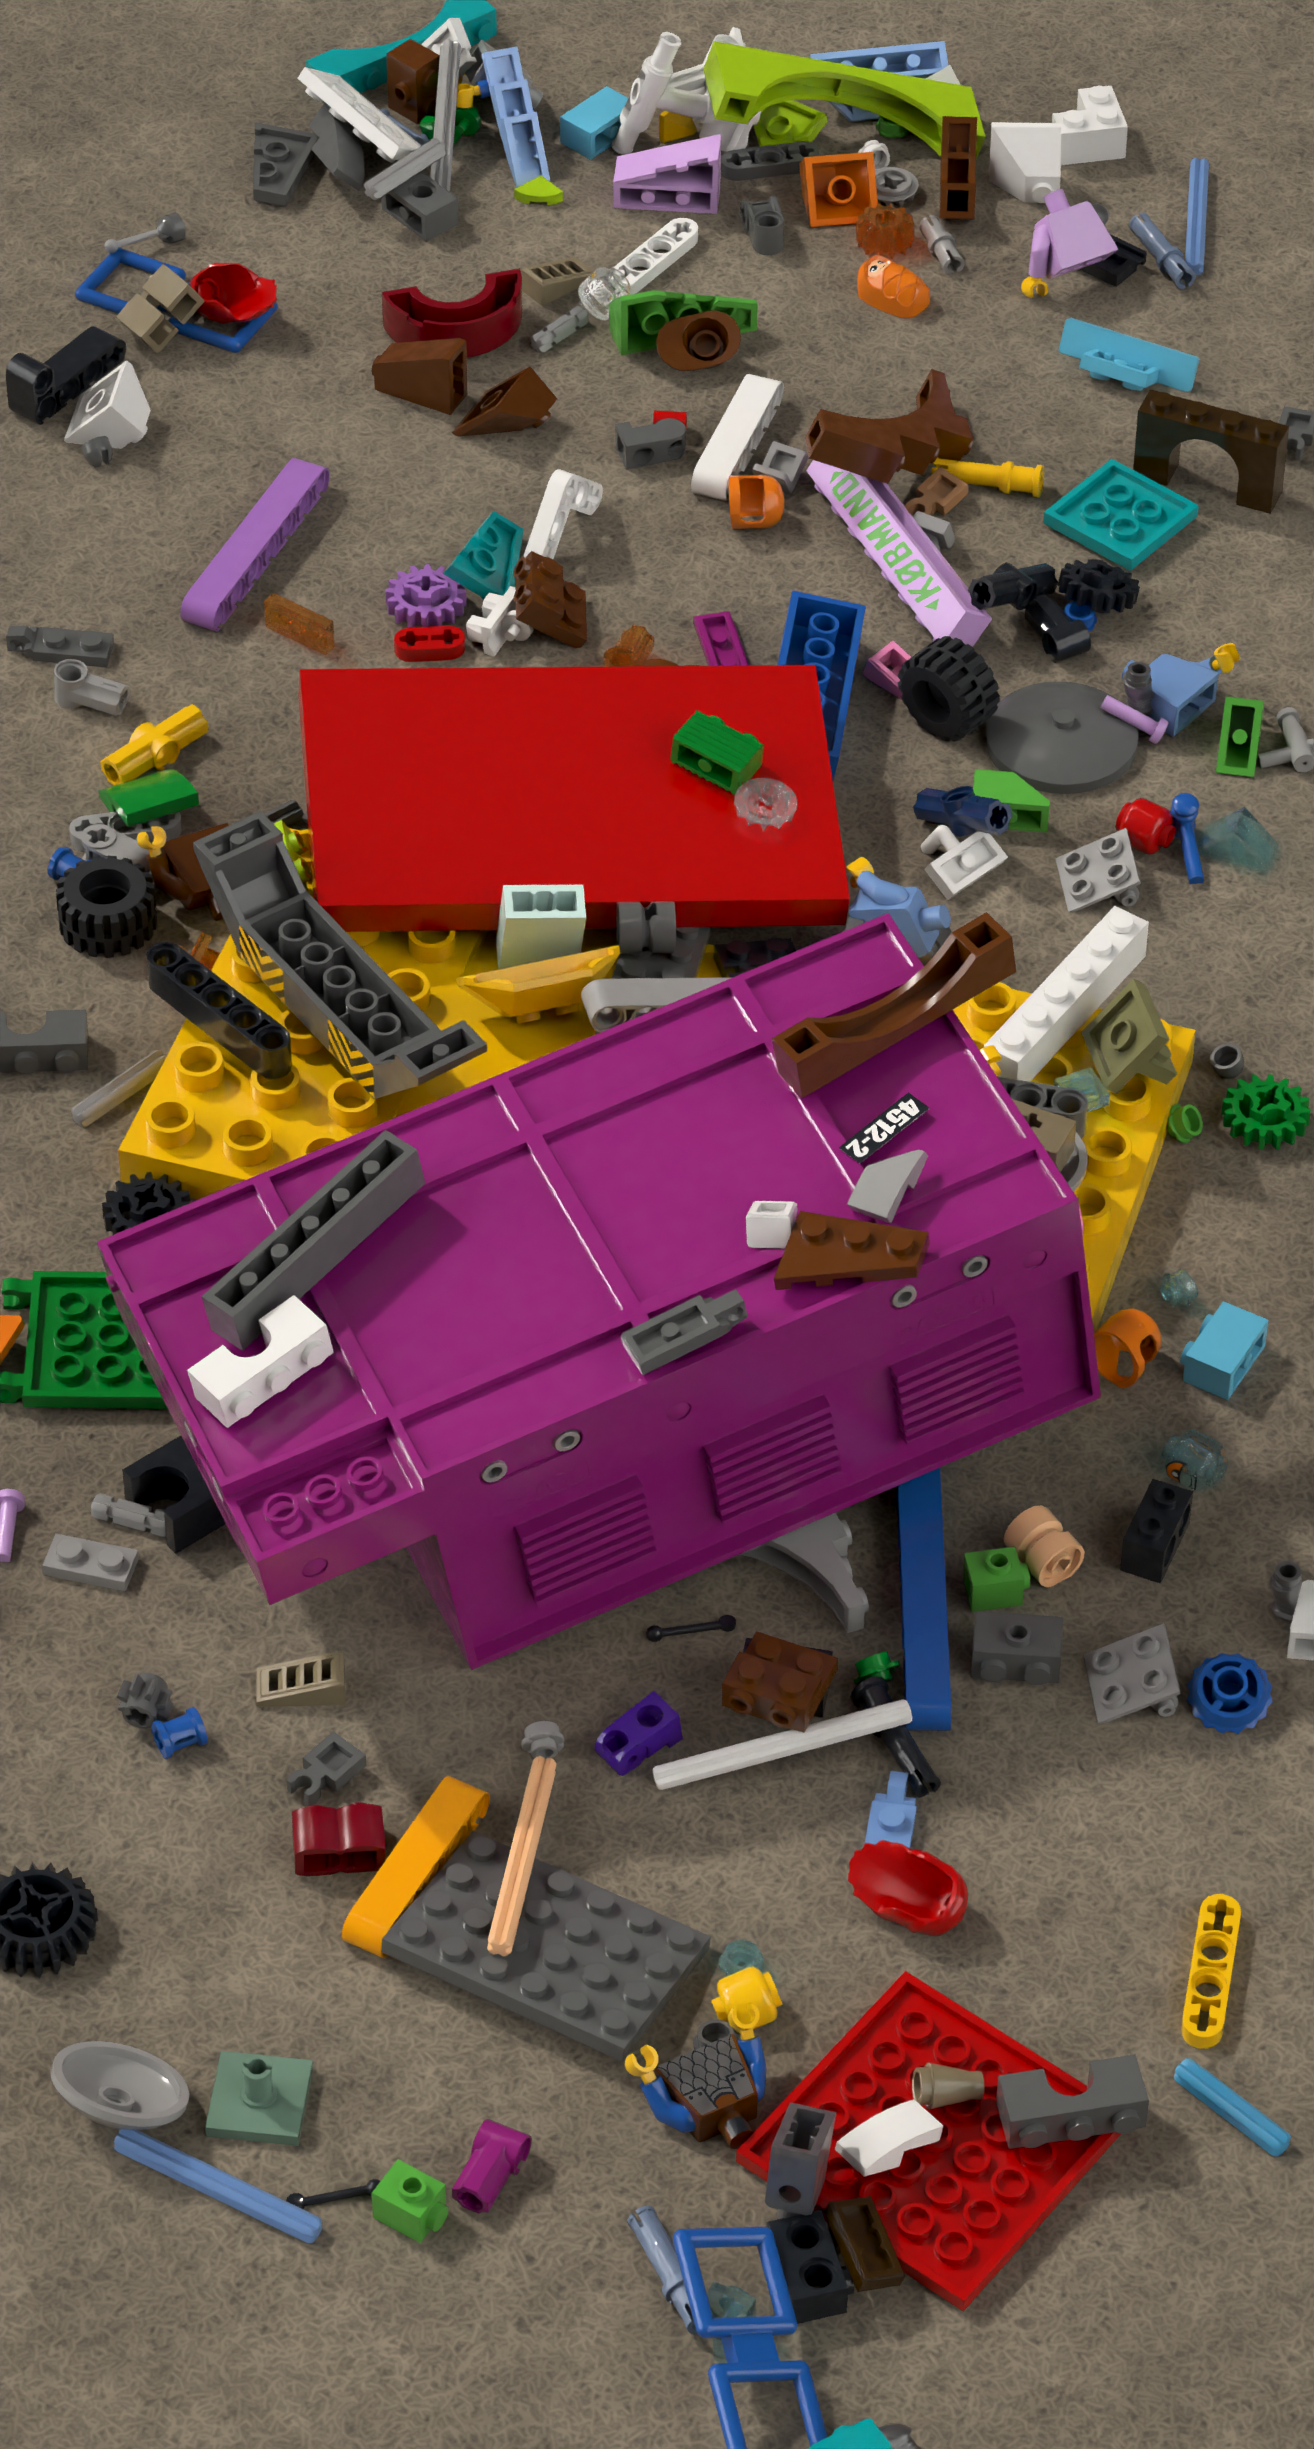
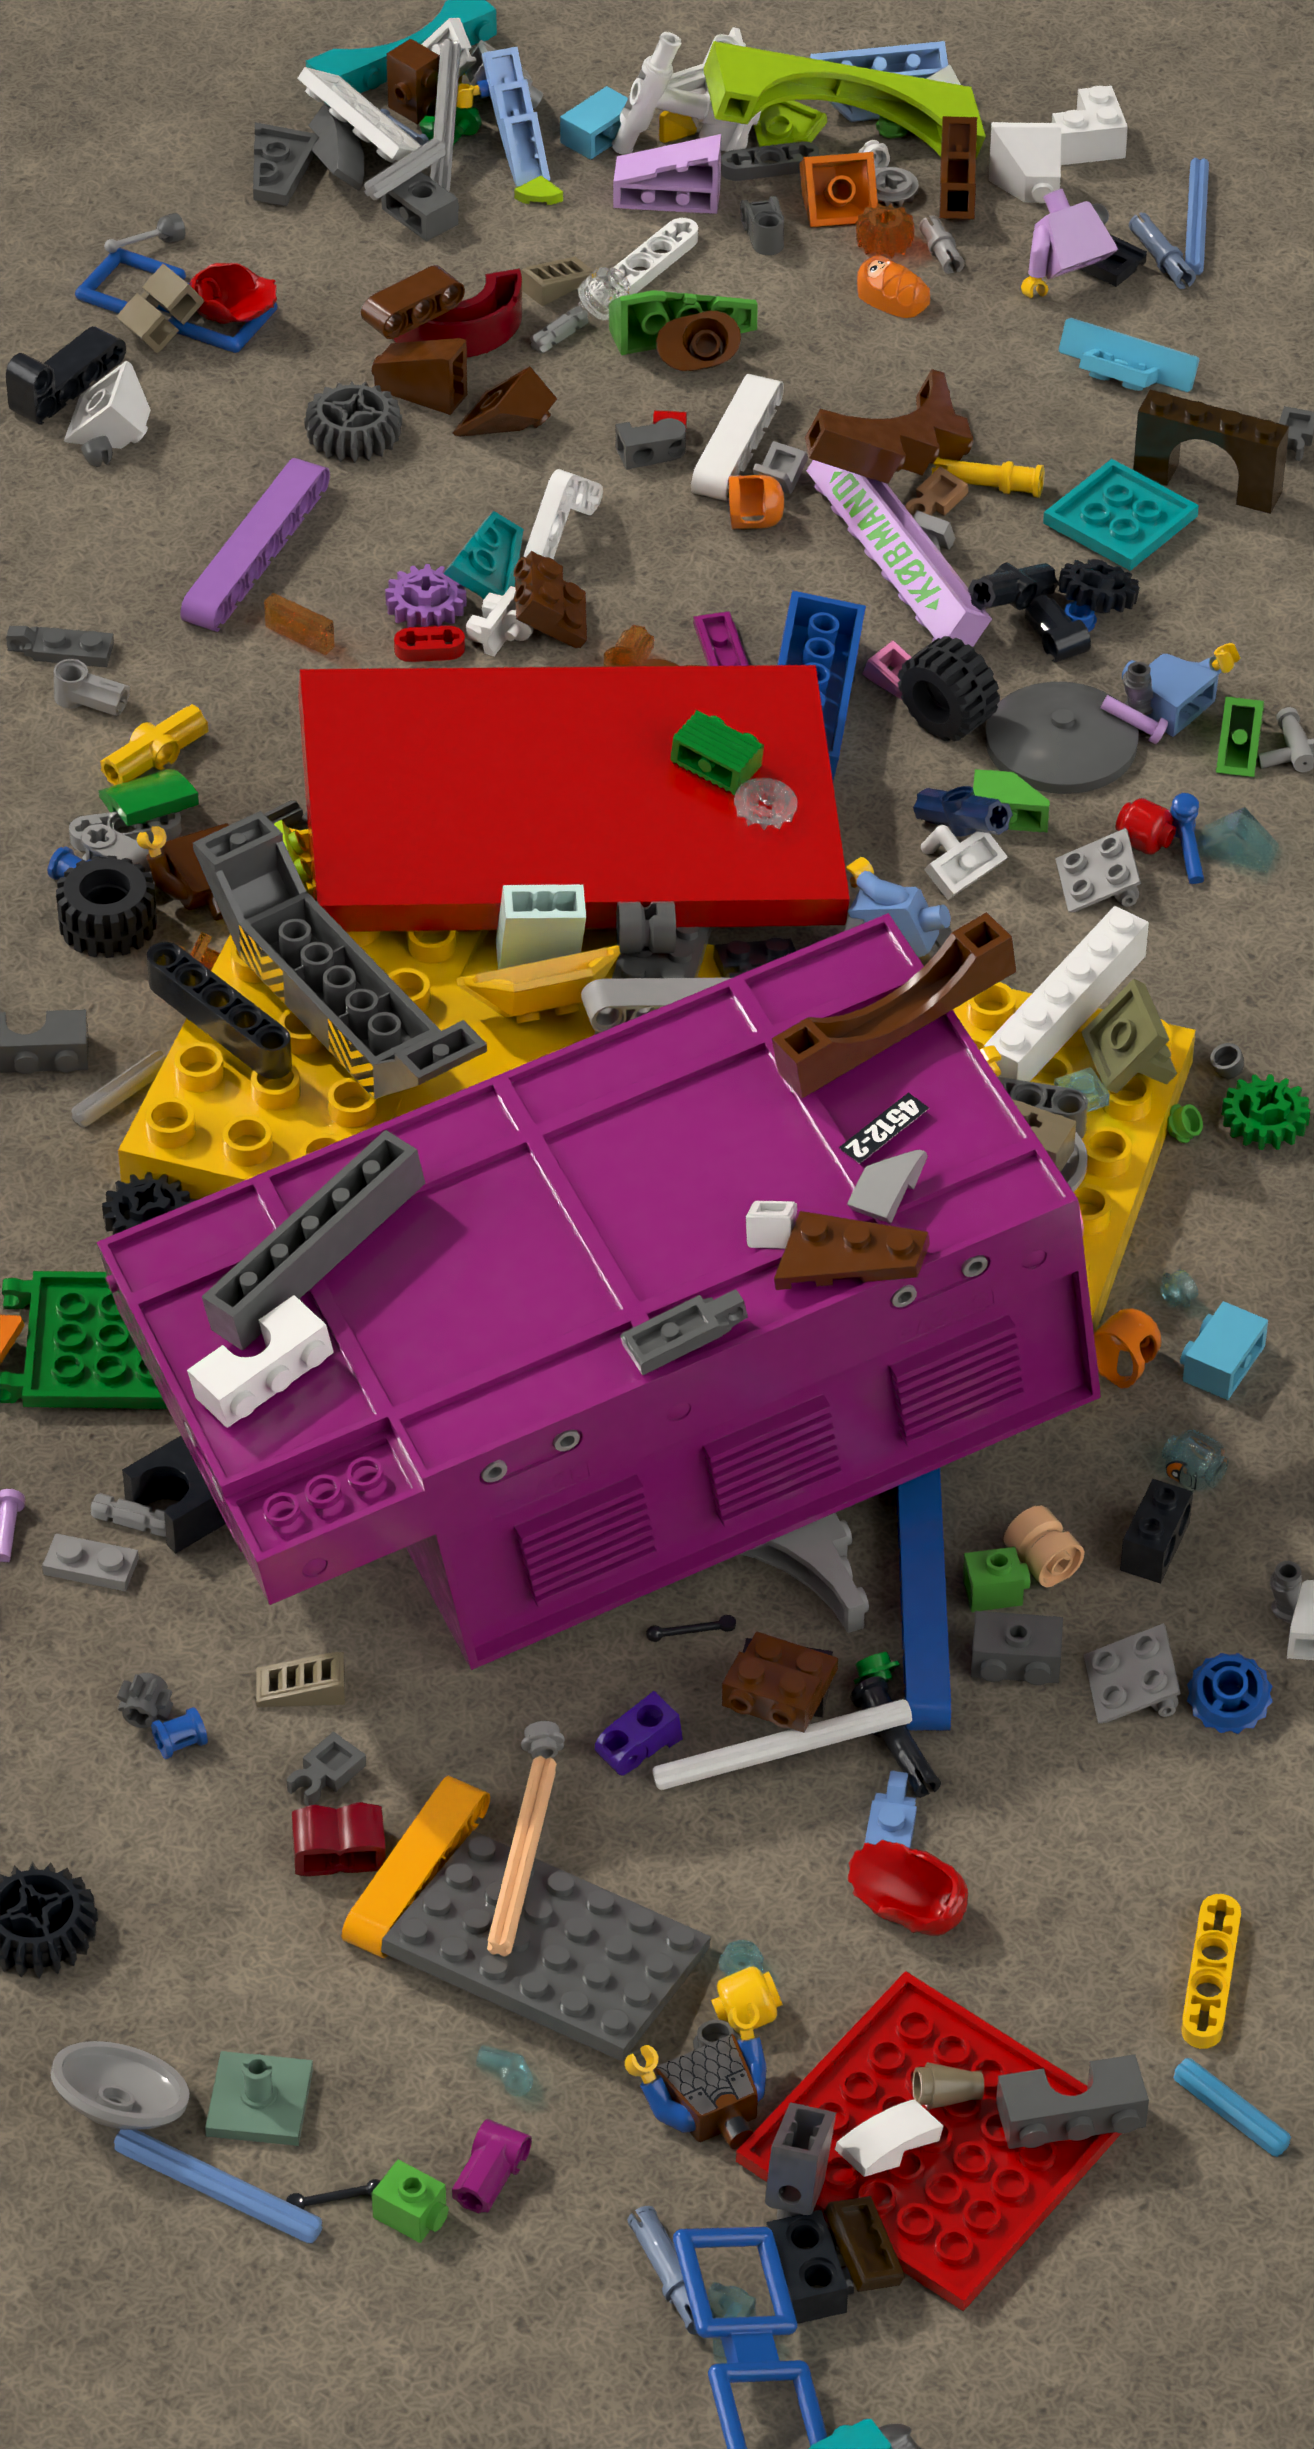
none -> dark grey gear [304,381,403,463]
none -> reddish brown beam [361,265,465,339]
none -> clear light blue arm [476,2044,533,2096]

